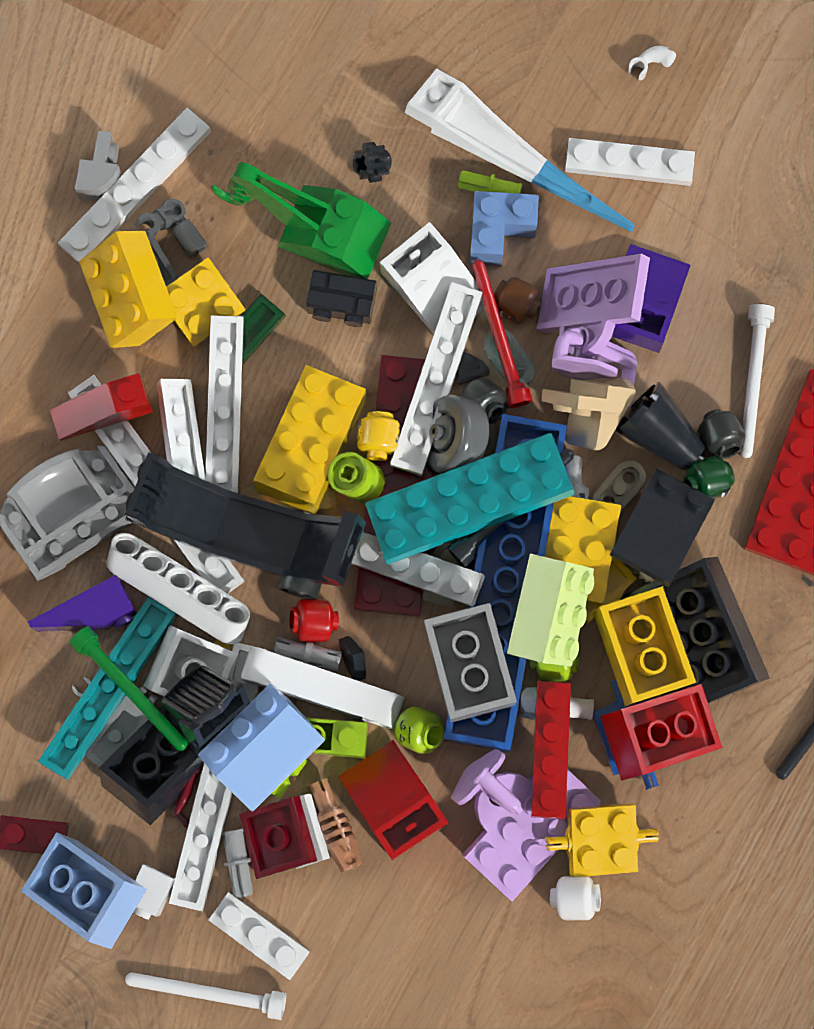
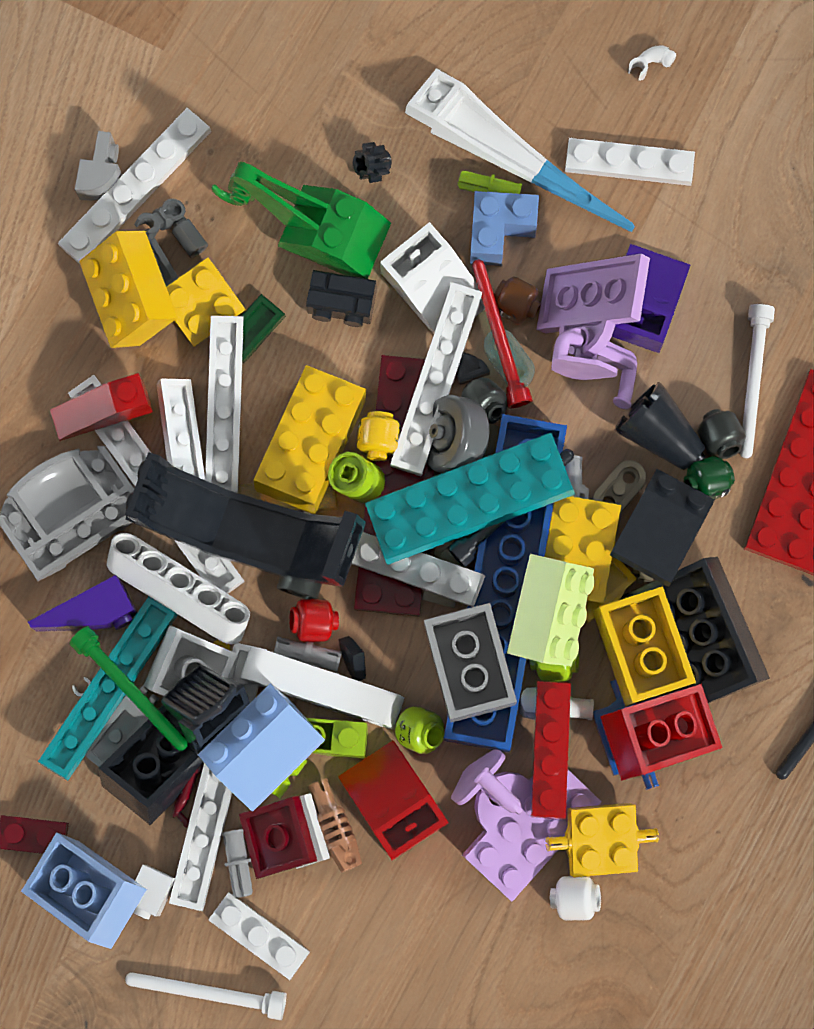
tan piece [541,378,636,450] -> none

